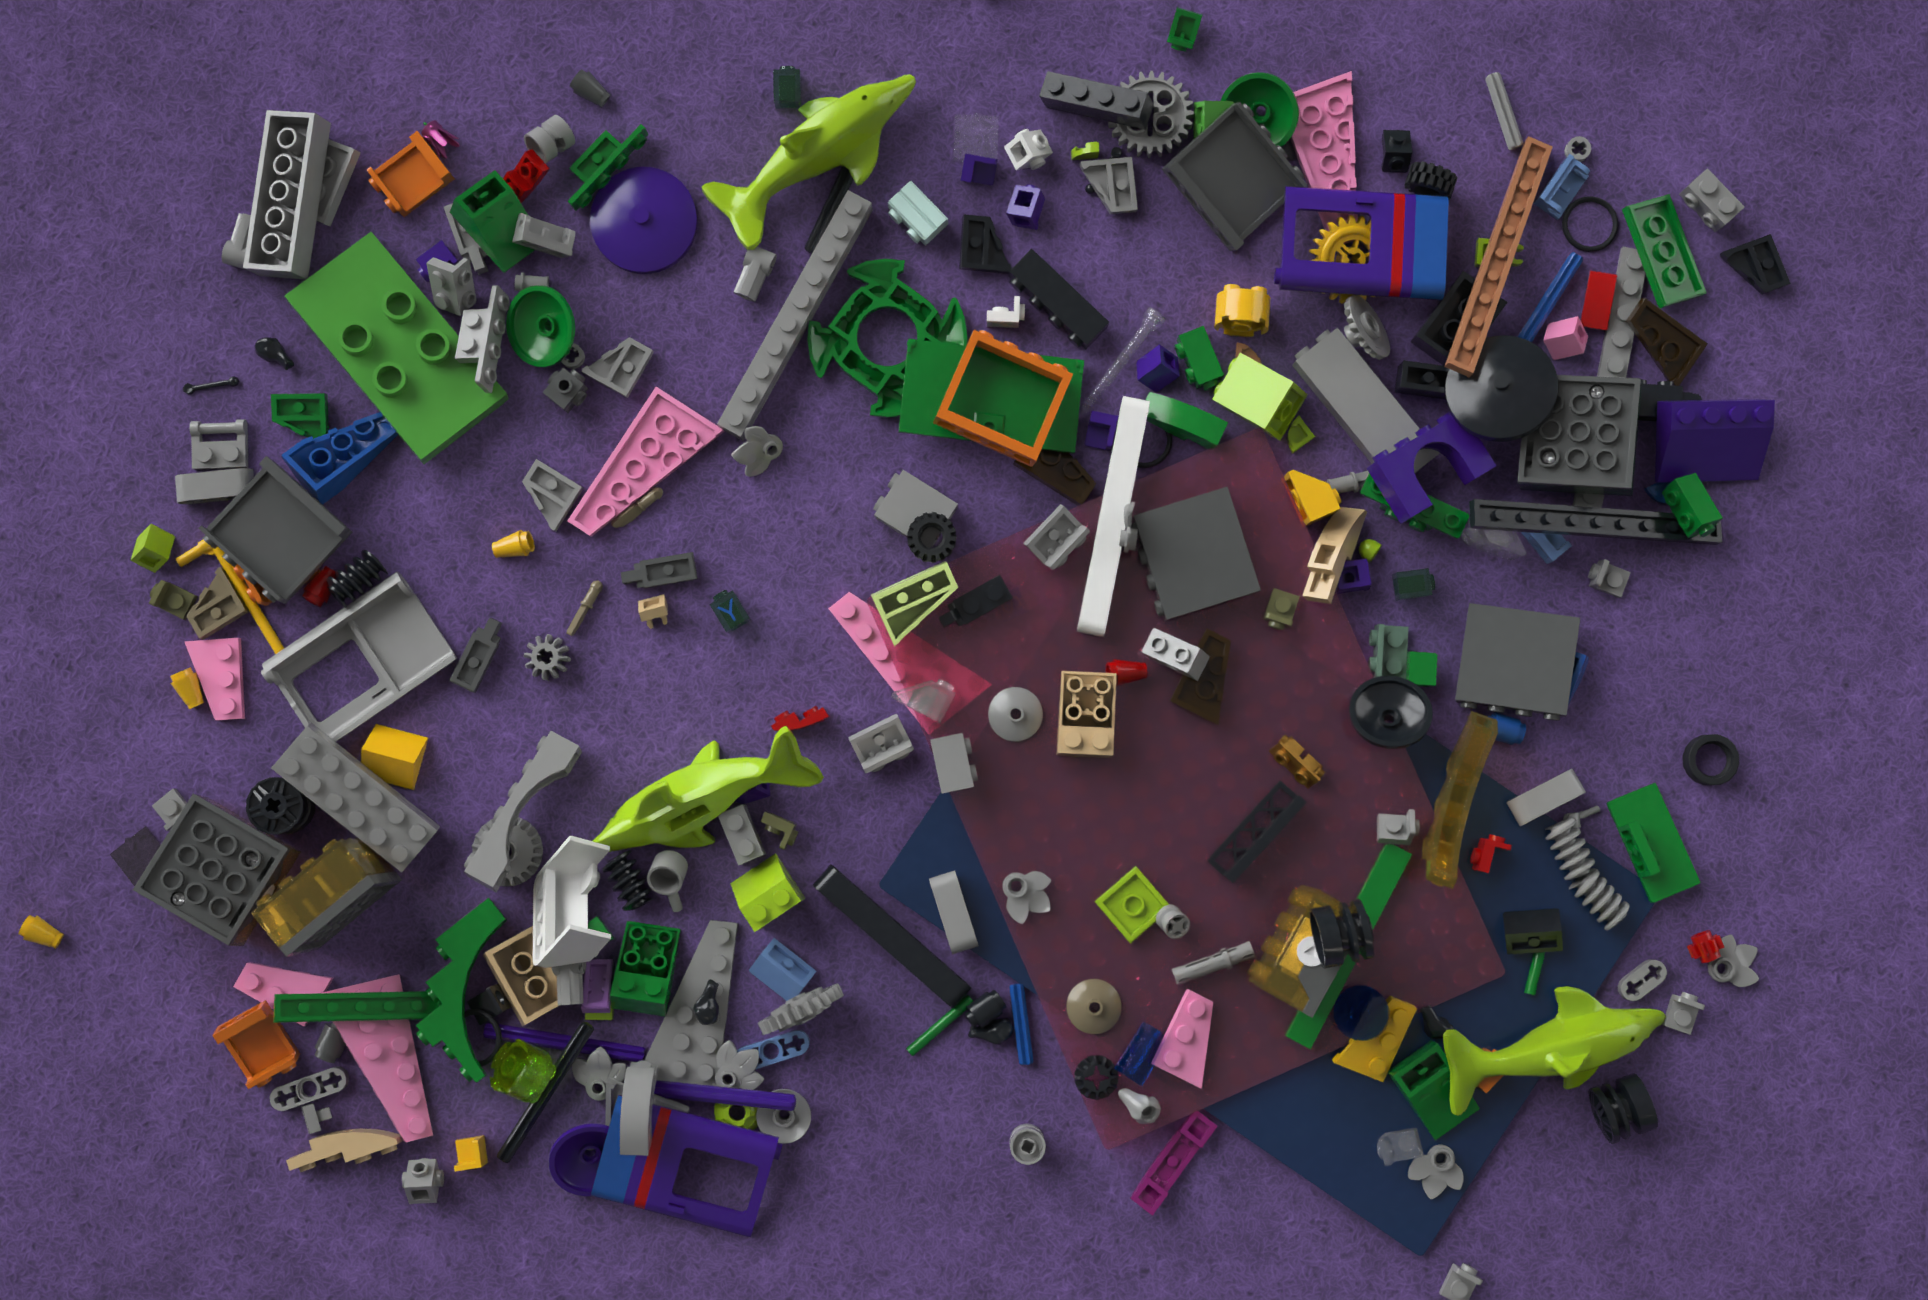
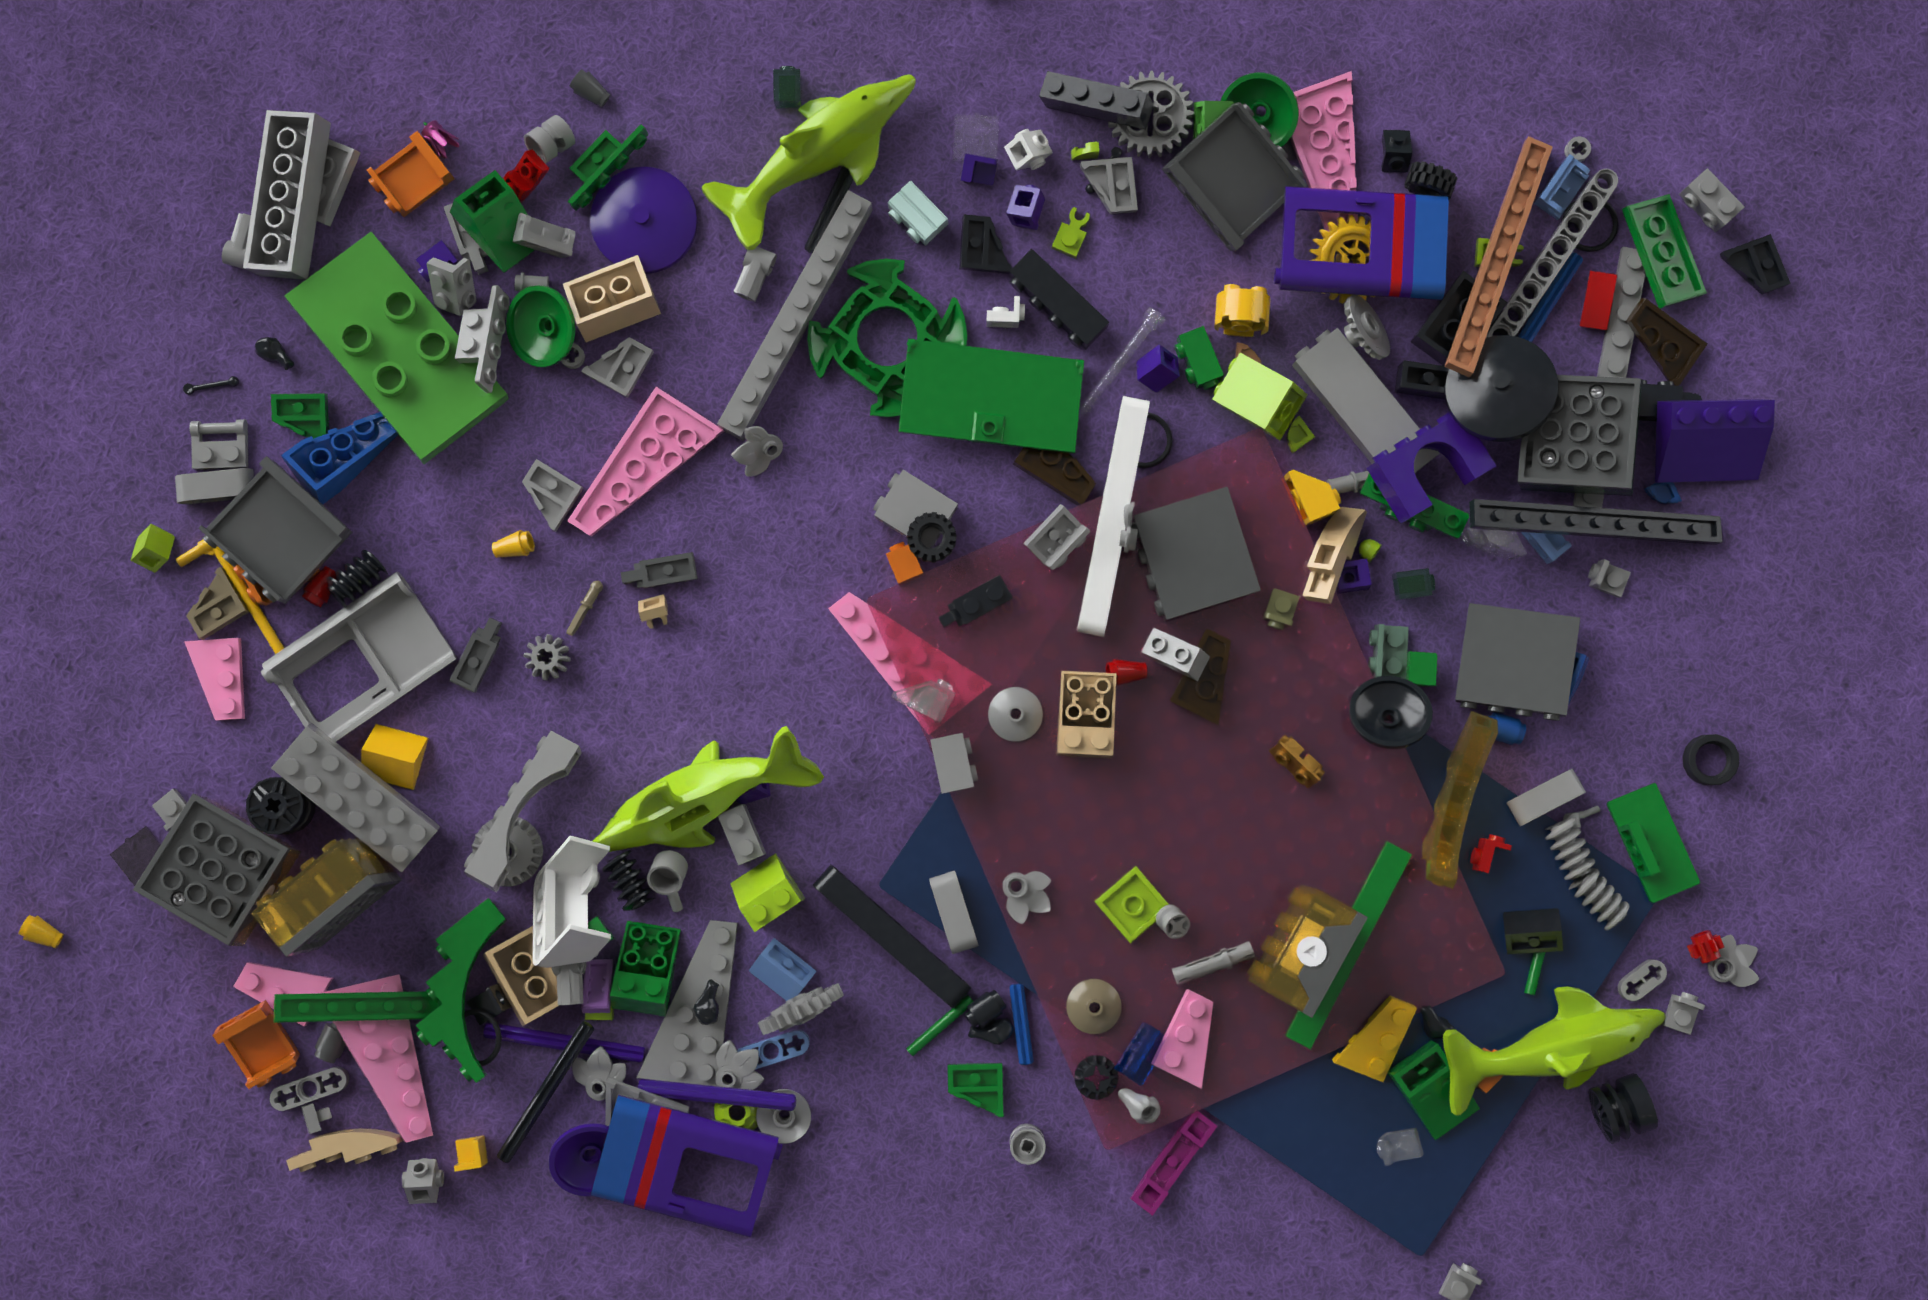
olive bracket [149,580,198,620] -> none
yellow cone [170,667,204,709] -> none
clear neon green brick [490,1039,556,1103] -> none
dark grey brick [543,368,588,413] -> none
dark tan piece [611,487,663,528] -> none
light grey arch [620,1061,659,1156] -> none
brick [709,590,752,634] -> none
olive bracket [760,811,799,850] -> none
red slope [771,706,830,731] -> none
light grey bracket [848,713,914,773] -> none
yellowish green wedge [871,561,958,647] -> none
orange window [933,330,1073,467] -> none
dark purple panel [1084,411,1118,451] -> none
green slope [1145,392,1228,451] -> none
green bracket [1167,7,1203,52] -> none
black fence [1206,780,1307,883] -> none
black wheel [1309,899,1374,969] -> none
clear blue tile [1334,985,1390,1041] -> none
light grey bracket [1377,809,1420,845] -> none
light grey plate [1408,1144,1464,1199] -> none
light grey axle [1485,72,1523,150] -> none
bright pink panel [1543,316,1588,360] -> none
green brick [1661,473,1723,538] -> none
none -> tan slope [563,255,661,342]
none -> orange brick [886,542,924,586]
none -> green wing [948,1063,1004,1117]
none -> lime plate [1051,207,1090,259]
none -> light grey beam [1486,169,1618,338]

